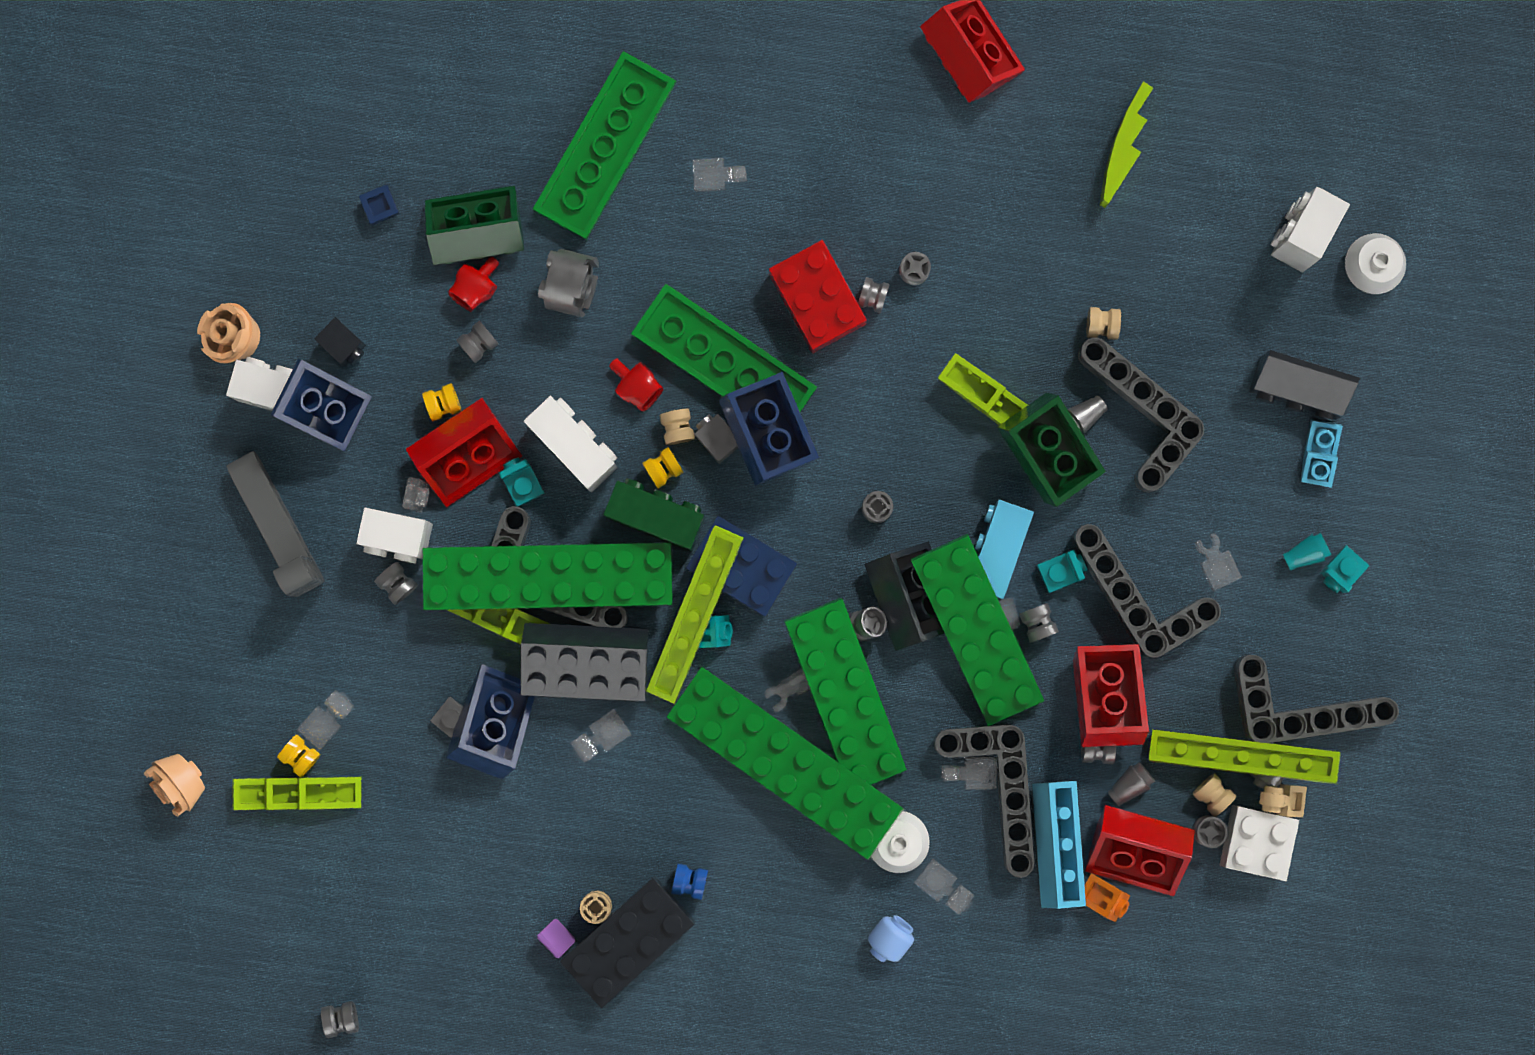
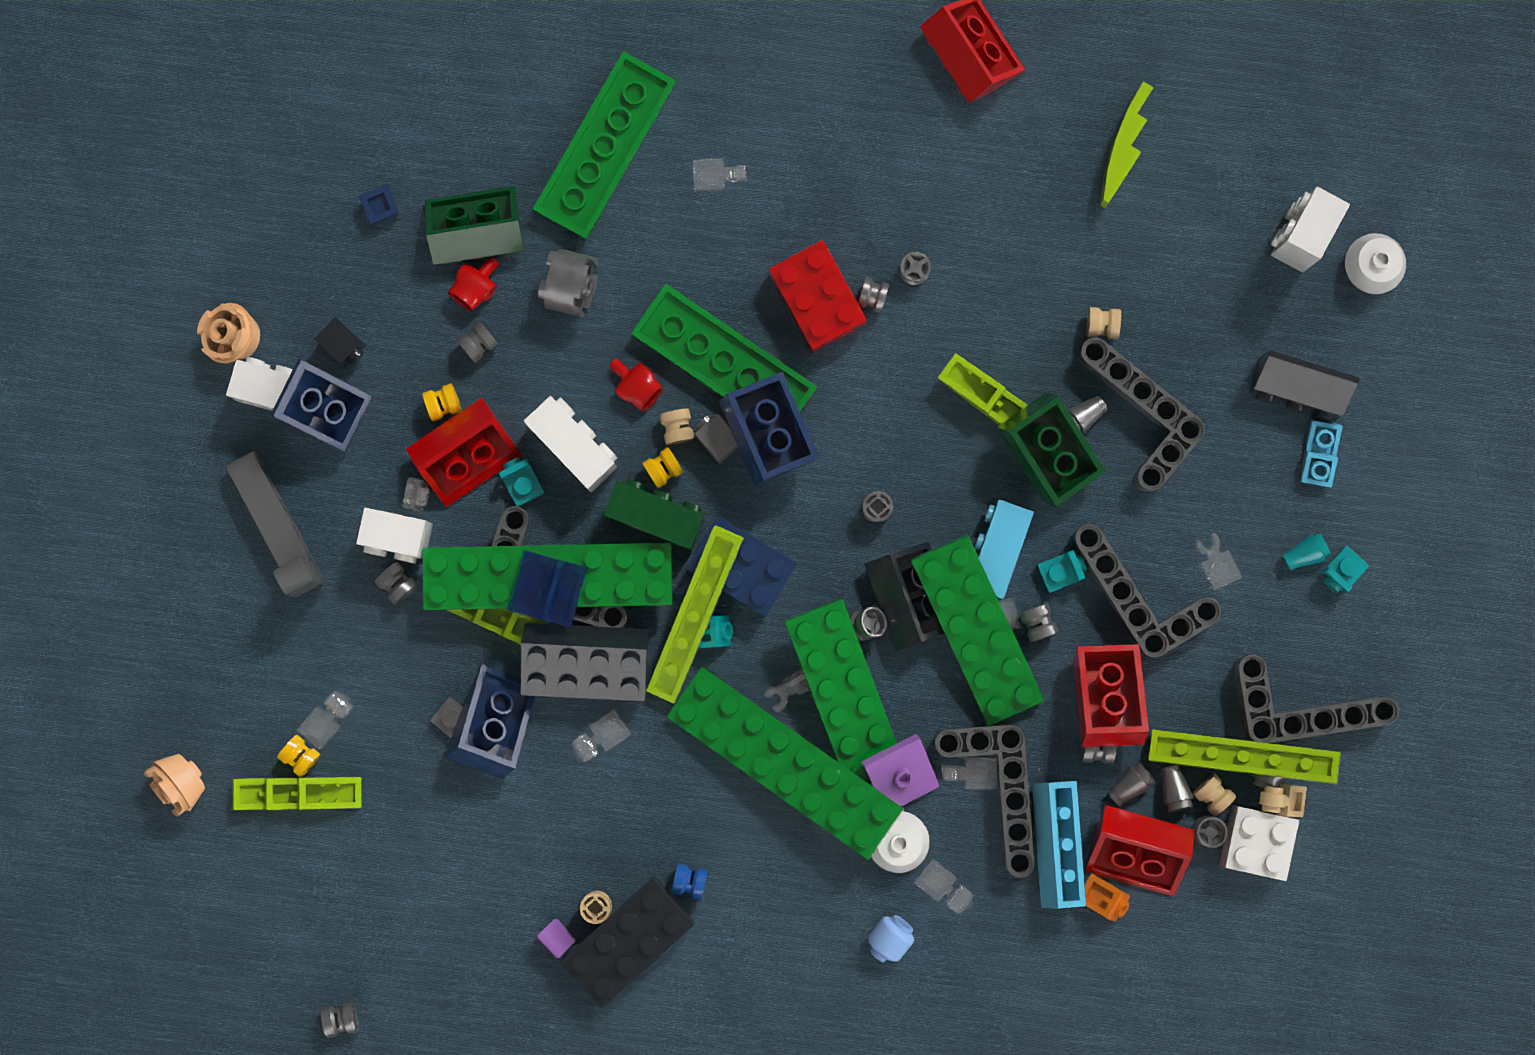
none -> clear blue slope [507,550,587,628]
none -> medium lavender plate [862,734,940,806]
none -> flat silver cone [1161,765,1194,812]

